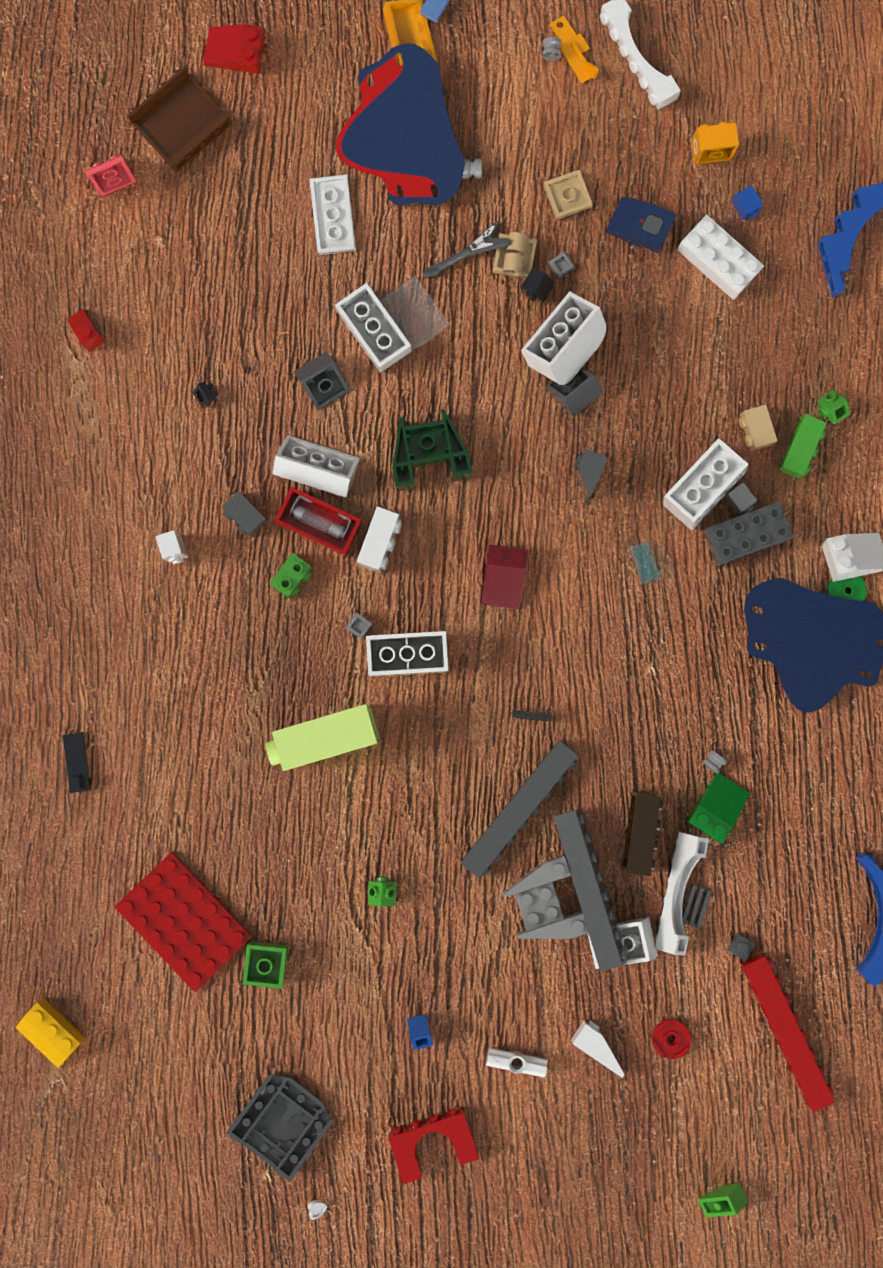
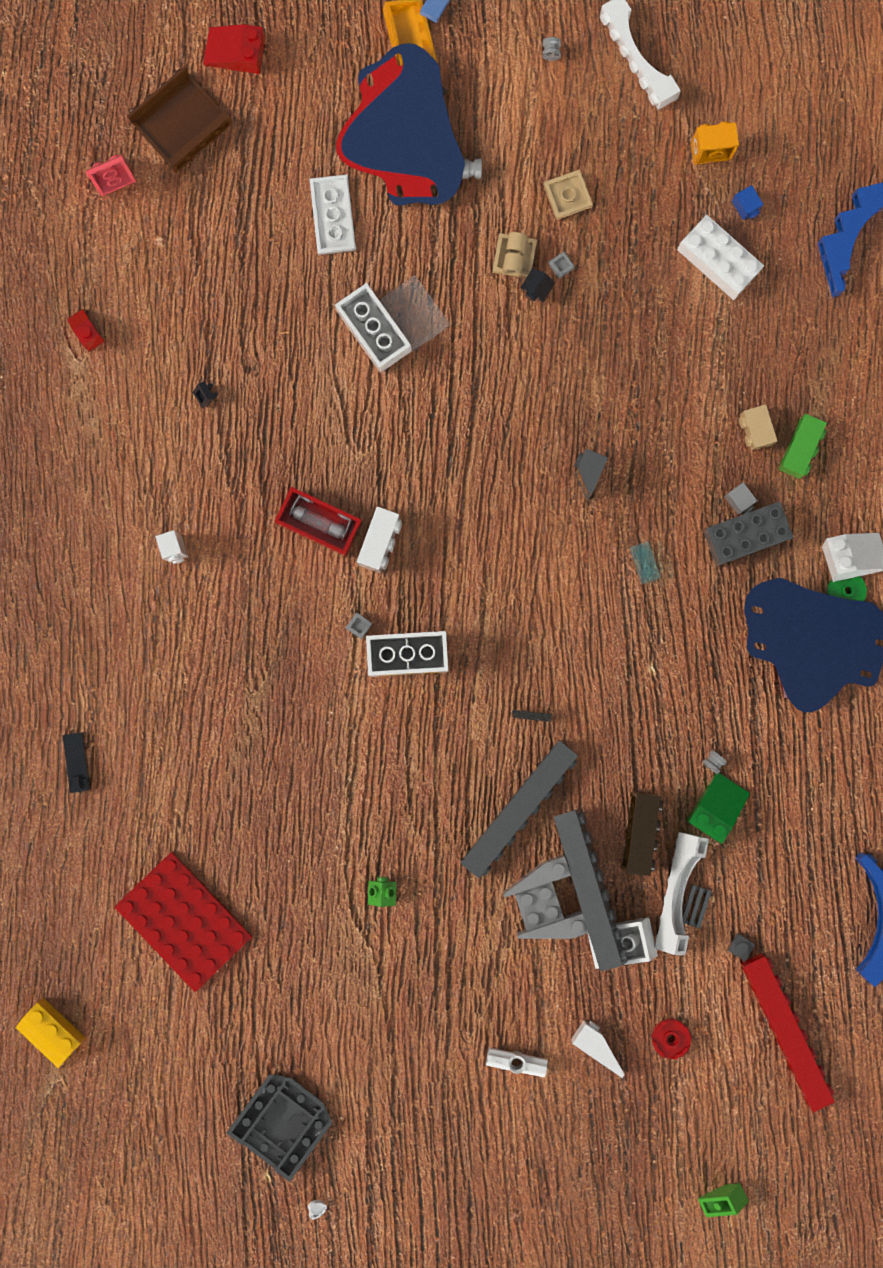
dark grey brick [222,491,267,537] -> none
bright green brick [242,941,289,989] -> none
yellowish green brick [265,704,381,771] -> none
bright green brick [269,553,313,599] -> none
white slope [272,435,360,497] -> none
dark grey slope [294,351,350,410] -> none
red arch [388,1107,479,1184] -> none
dark green wedge [392,409,473,492] -> none
blue brick [407,1015,433,1050] -> none
dark grey piece [423,221,511,278] -> none
dark red slope [481,545,528,609] -> none
white brick [521,291,606,385] -> none
dark grey slope [545,368,603,416] -> none
light orange piece [549,15,599,83] -> none
dark blue slope [605,197,677,253] -> none
white brick [663,438,749,531] -> none
bright green brick [817,390,851,425] -> none

